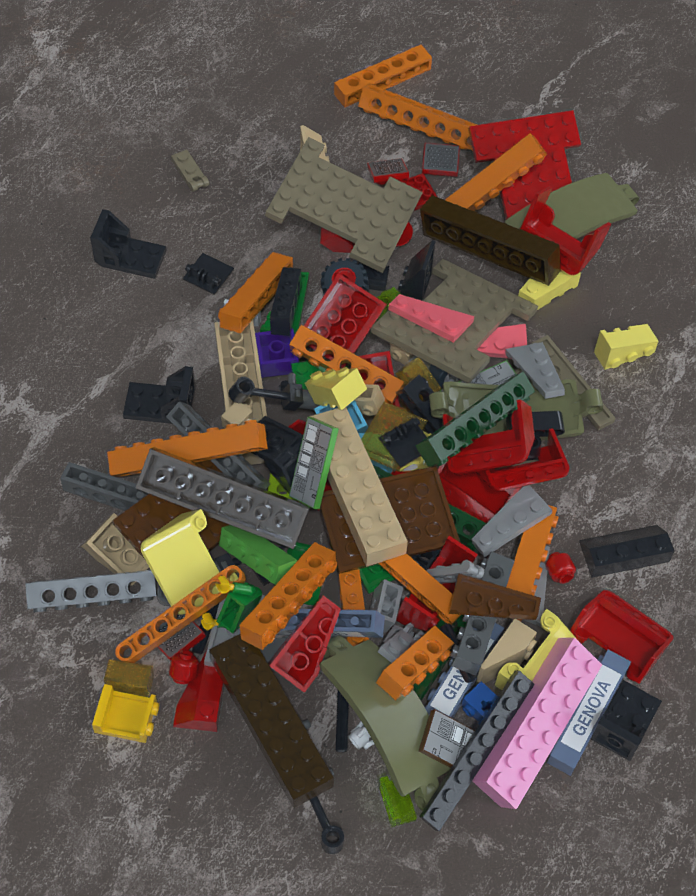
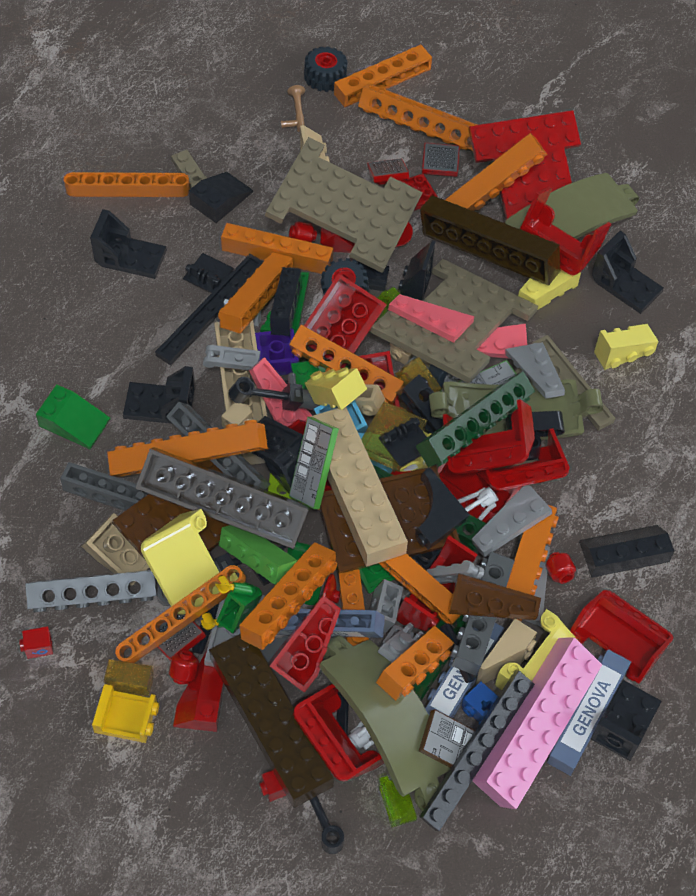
none -> red brick [19,626,53,659]
none -> green slope [36,384,111,450]
none -> orange beam [63,172,190,197]
none -> black plate [155,254,263,365]
none -> black slope [189,172,253,223]
none -> light grey plate [203,345,260,371]
none -> orange brick [221,223,333,274]
none -> coral wing [249,357,312,427]
none -> red brick [259,771,286,802]
none -> medium nougat piece [281,85,305,132]
none -> red head [289,221,317,243]
none -> red windscreen [293,684,384,781]
none -> black wheel [304,46,348,92]
none -> red dish [323,574,341,604]
none -> black arch [415,467,470,550]
none -> white plant [458,487,499,521]
none -> black bracket [592,231,664,314]

